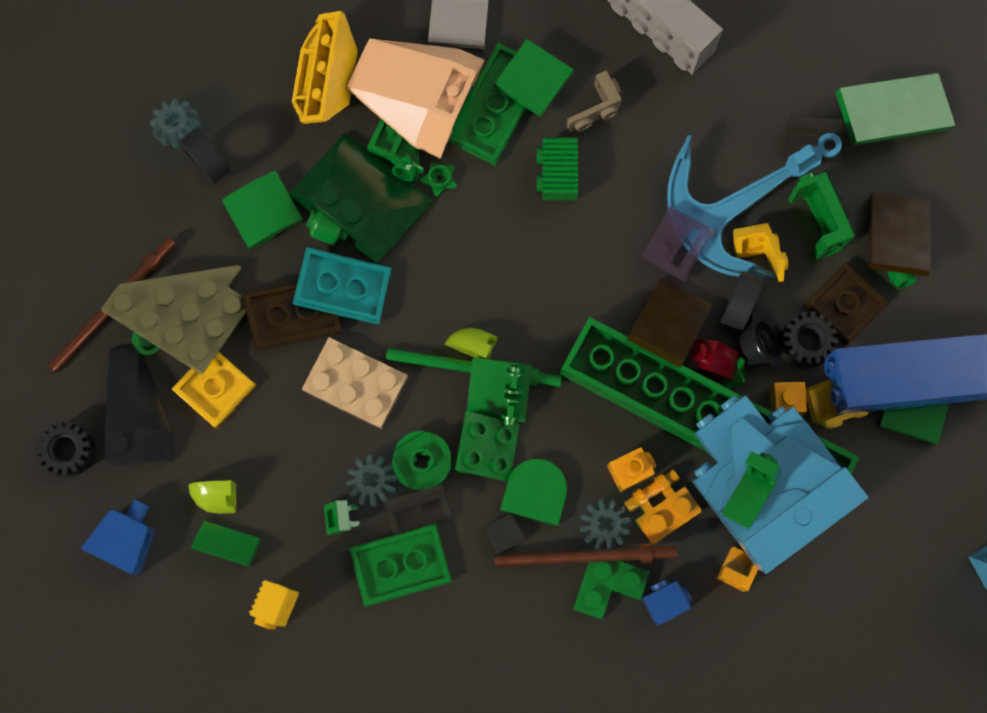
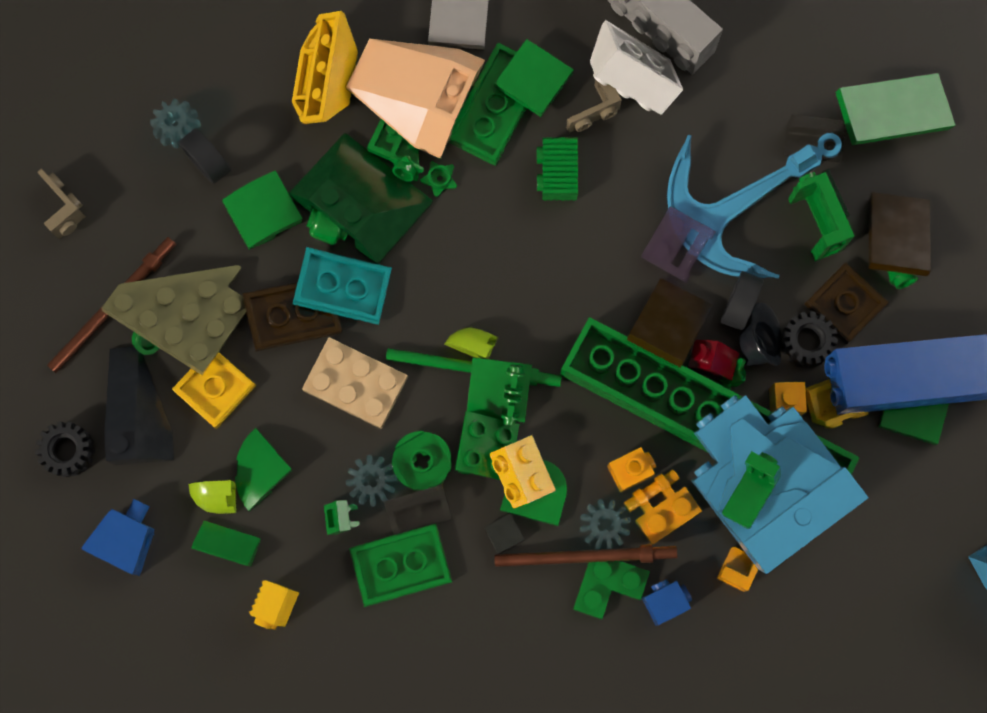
yellow bracket [734,223,789,282] -> none
none -> dark tan bracket [37,168,86,239]
none -> green brick [235,428,293,512]
none -> yellow bracket [490,435,556,508]
none -> white slope [590,20,683,115]

